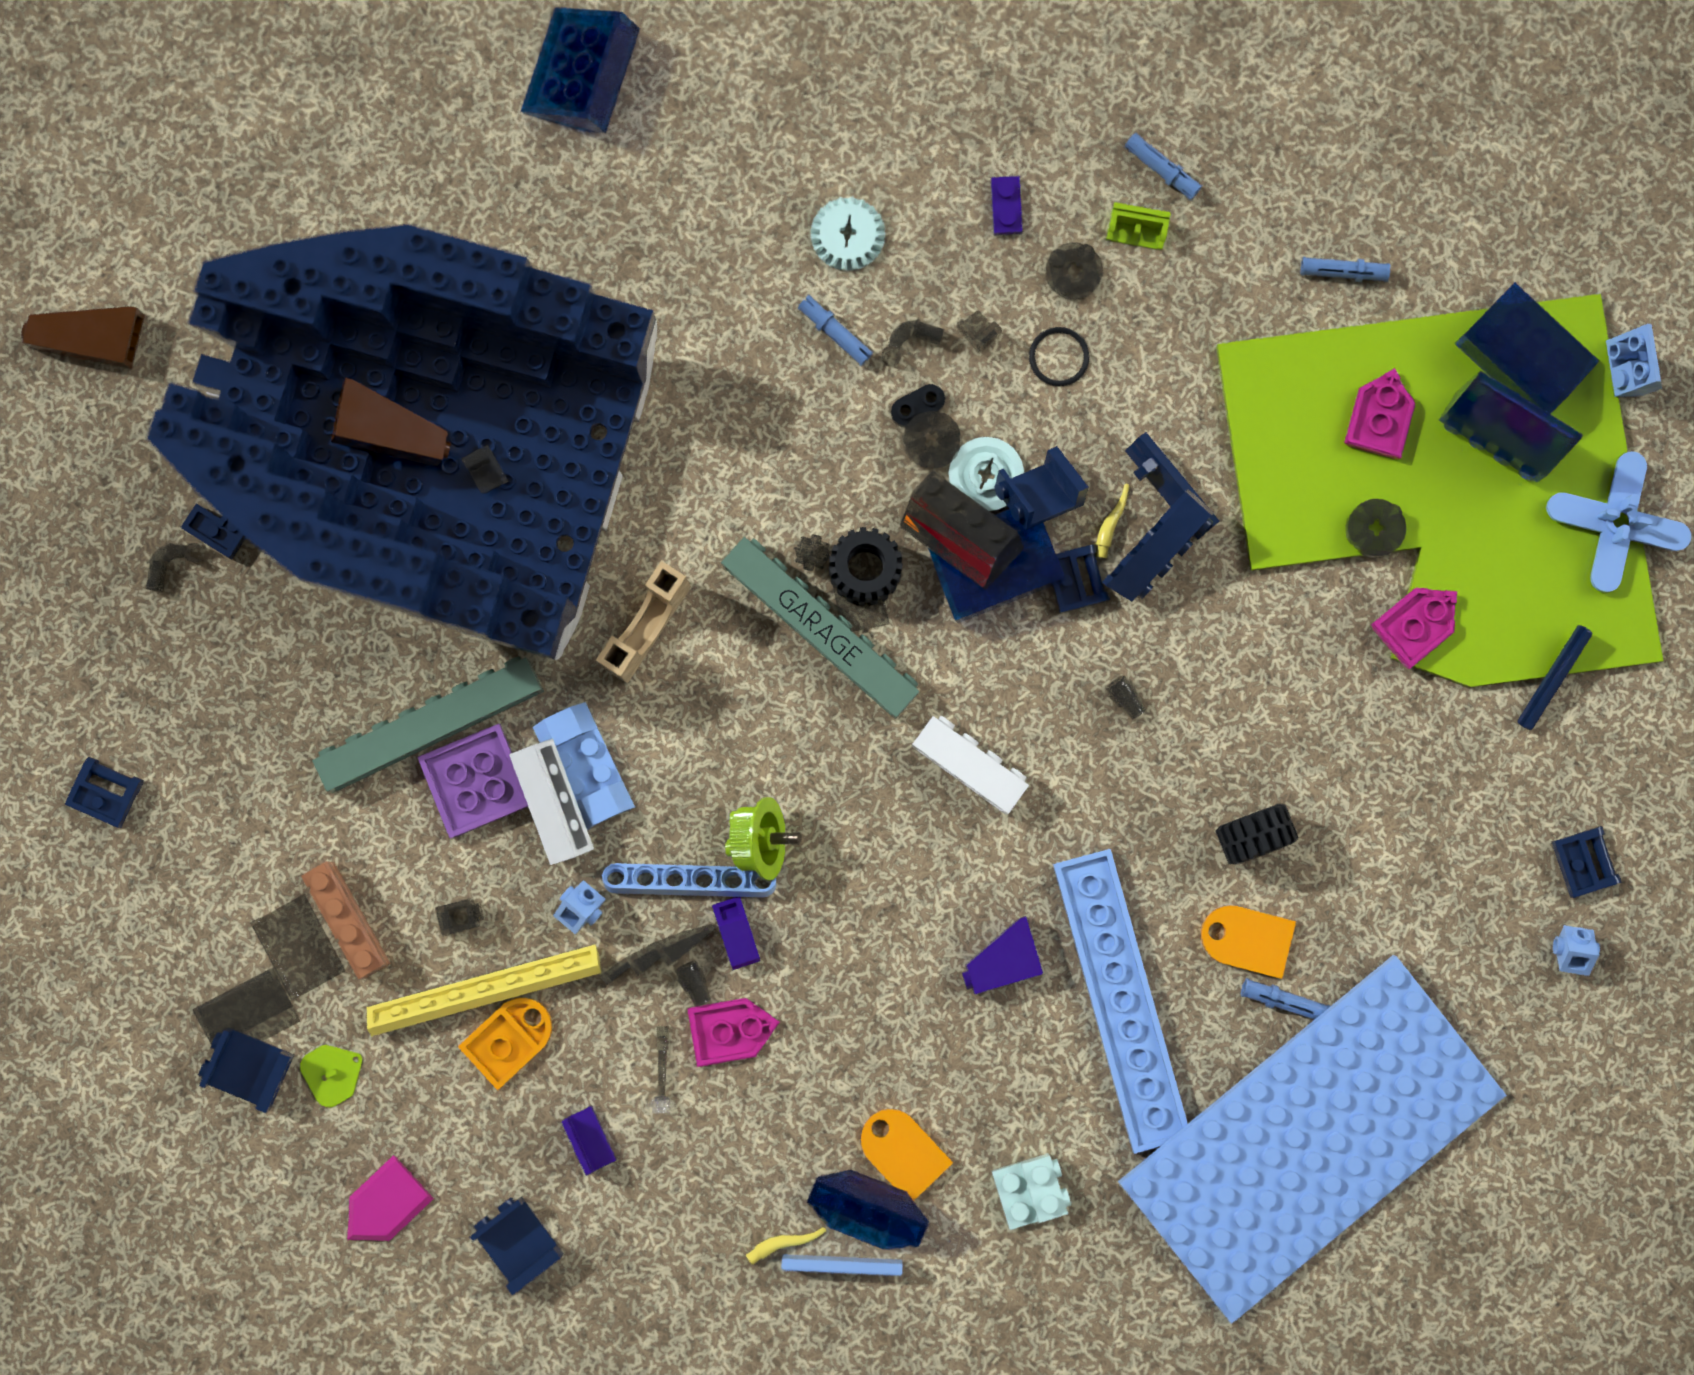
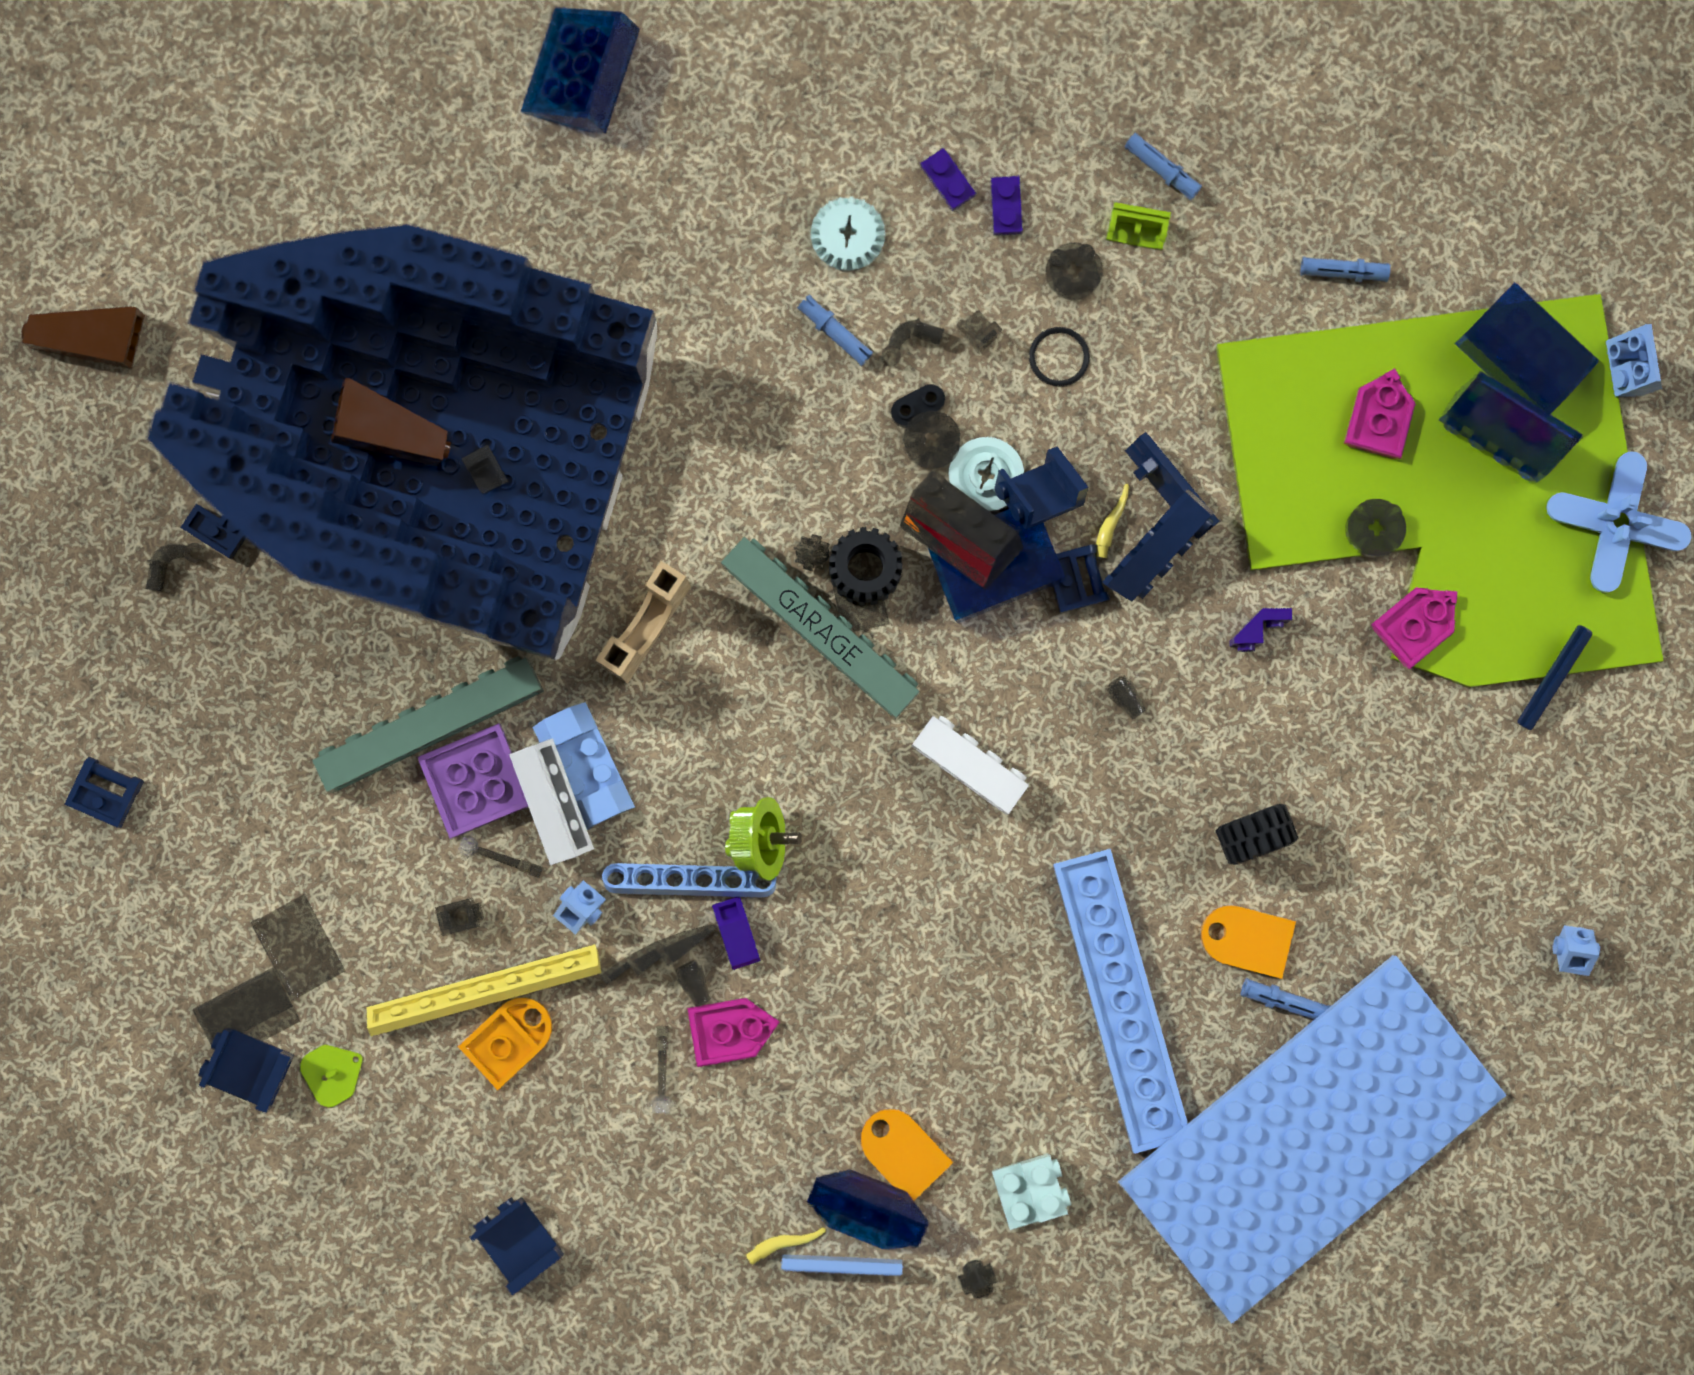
nougat brick [301,861,391,980] -> none
dark pink tile [347,1155,434,1241] -> none
dark purple panel [561,1105,617,1176] -> none
dark purple slope [962,916,1044,994] -> none
dark blue plate [1551,826,1622,898] -> none
none -> clear smoke piece [458,832,543,878]
none -> dark purple plate [920,148,976,212]
none -> clear smoke gear [958,1260,998,1299]
none -> dark purple slope [1230,608,1292,652]

